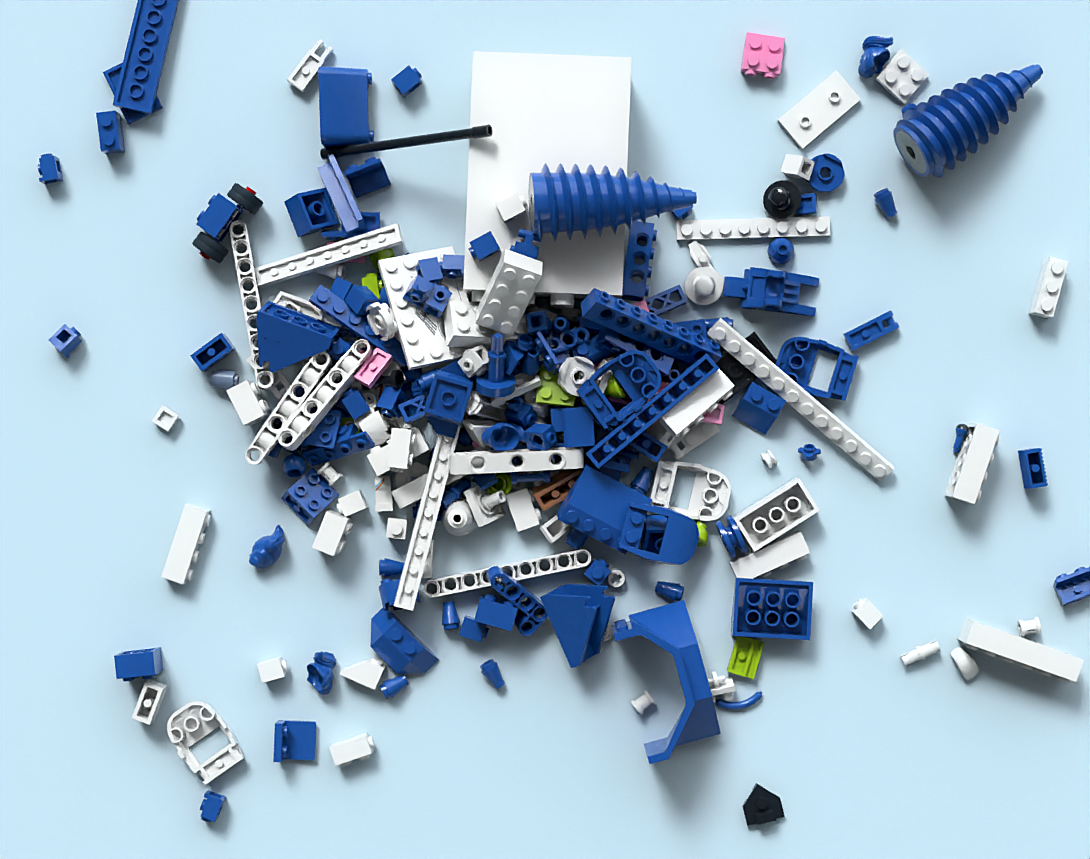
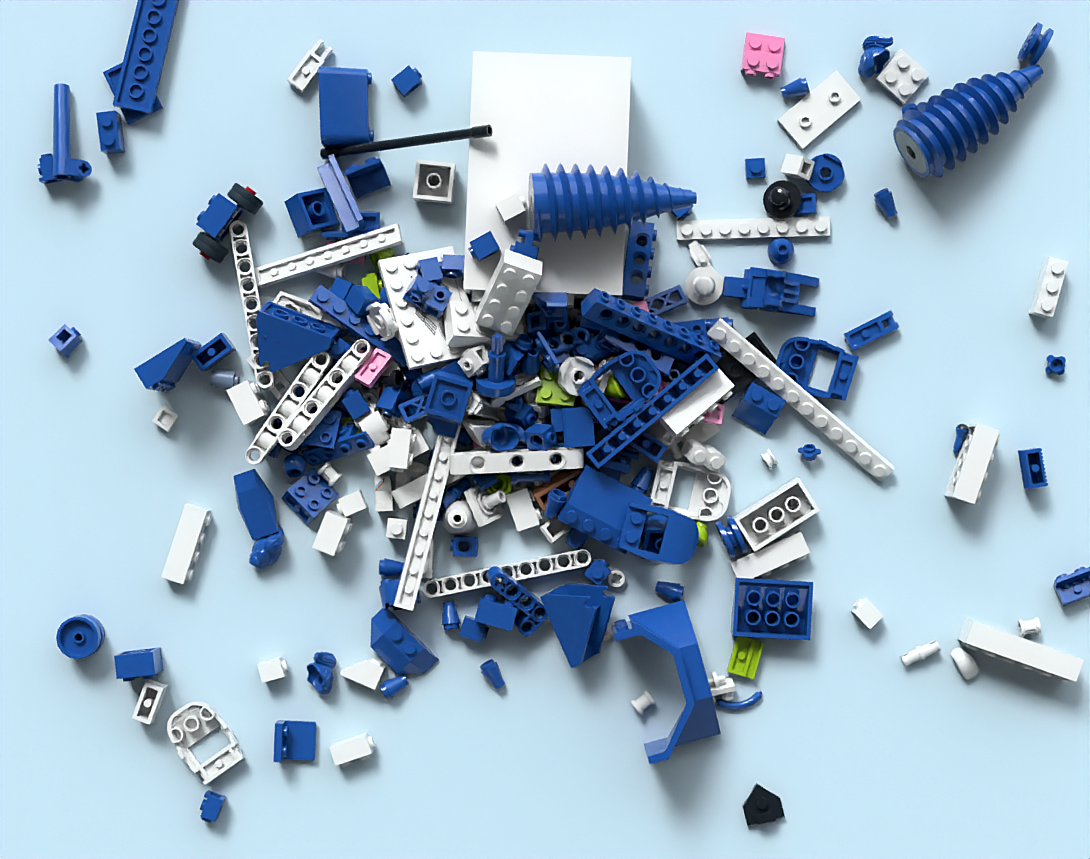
none -> blue axle [53,83,92,182]
none -> blue wheel [56,614,105,659]
none -> blue slope [134,338,201,392]
none -> blue piece [233,469,279,540]
none -> white brick [413,160,456,205]
none -> blue brick [450,536,478,557]
none -> blue slope [531,292,567,322]
none -> blue cone [544,489,566,519]
none -> white brick [681,439,726,471]
none -> blue plate [745,158,766,179]
none -> blue cone [780,77,810,99]
none -> blue wheel [1017,22,1054,65]
none -> blue plate [1045,355,1066,375]

